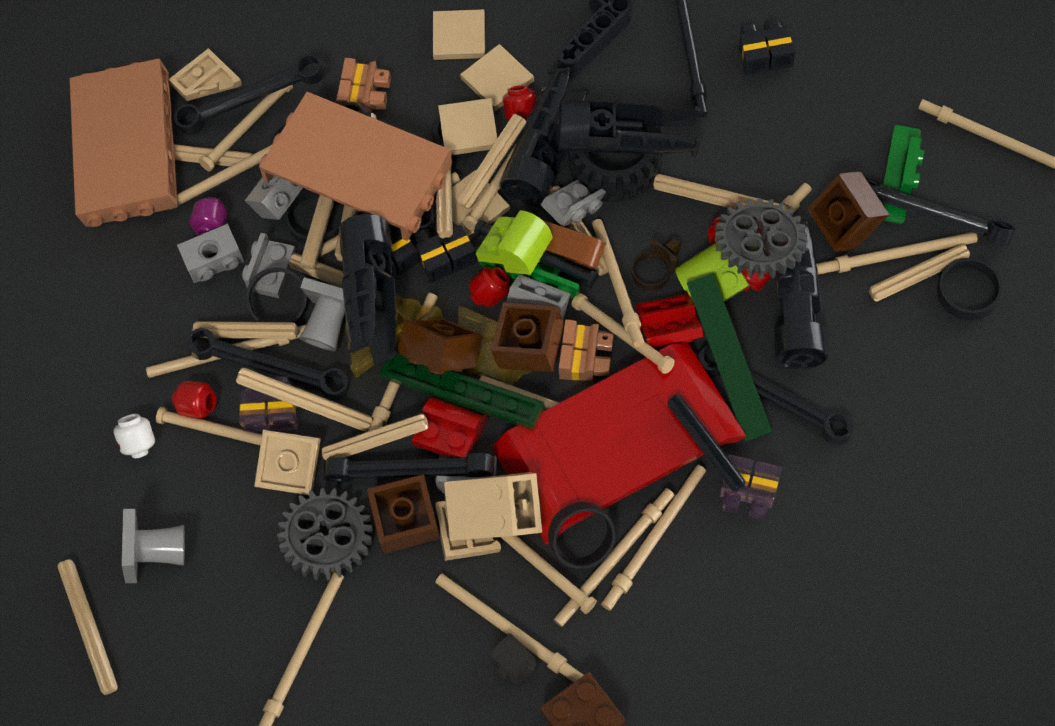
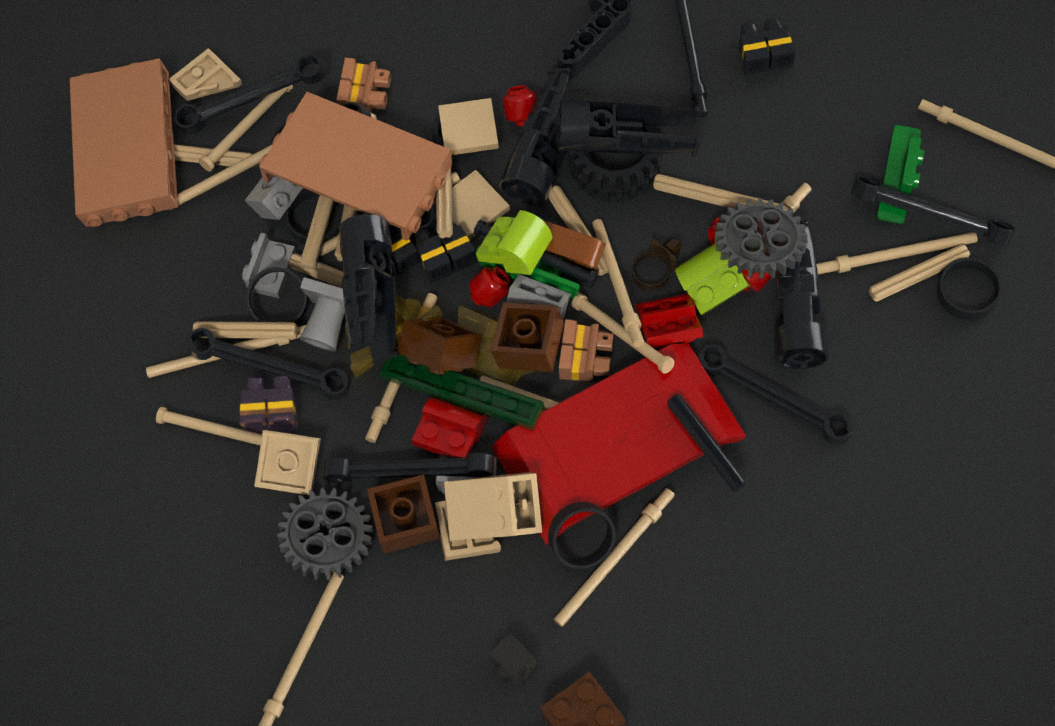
tan axle [57,559,118,695] -> none
white head [113,414,155,458] -> none
light grey plant [122,509,185,583] -> none
red head [172,381,217,419] -> none
light grey brick [177,224,244,283] -> none
magenta head [189,197,228,236] -> none
tan axle [236,368,372,432] -> none
tan axle [322,414,429,460] -> none
tan tile [433,9,485,60] -> none
tan bar [435,573,584,682] -> none
tan axle [457,114,526,209] -> none
tan tile [460,44,534,112] -> none
tan bar [462,144,516,231] -> none
tan bar [501,536,597,614] -> none
light grey bracket [541,180,606,227] -> none
tan bar [601,465,706,611] -> none
dark green tile [687,273,772,443] -> none
hips [720,454,783,520] -> none
reddish brown brick [807,171,889,252] -> none

